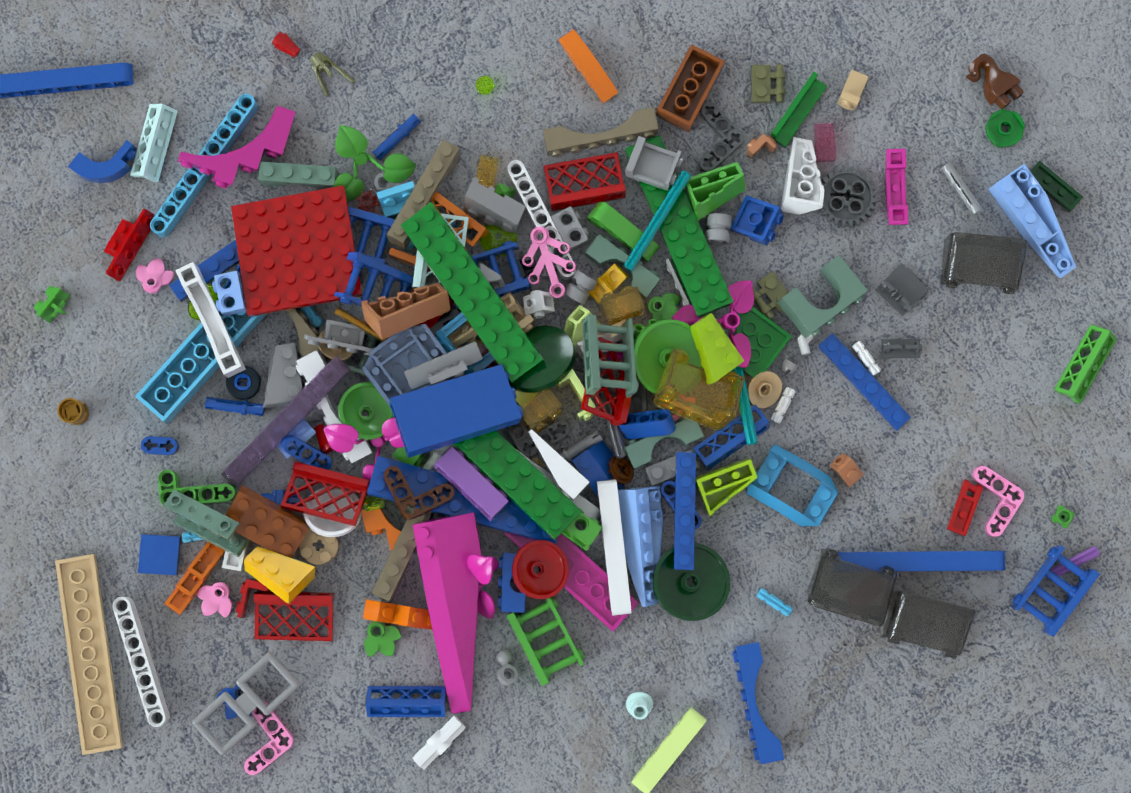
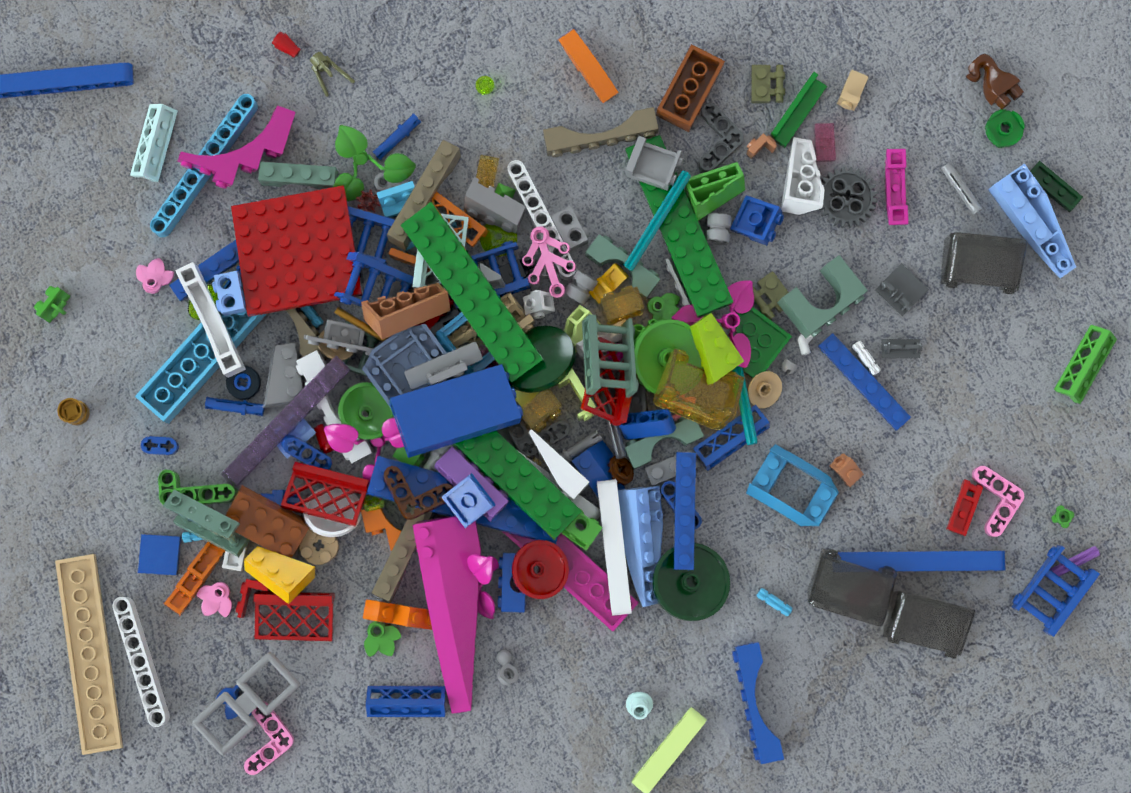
blue arch [68,140,137,183] -> none
red bracket [104,209,155,282] -> none
white piece [413,715,466,770] -> none
bright green fence [507,596,586,686] -> none
red fence [543,152,626,211] -> none
bright green beam [586,202,660,263] -> none
lime wedge [695,458,758,516] -> none
white axle [771,387,795,424] -> none
none -> tile [442,473,496,528]

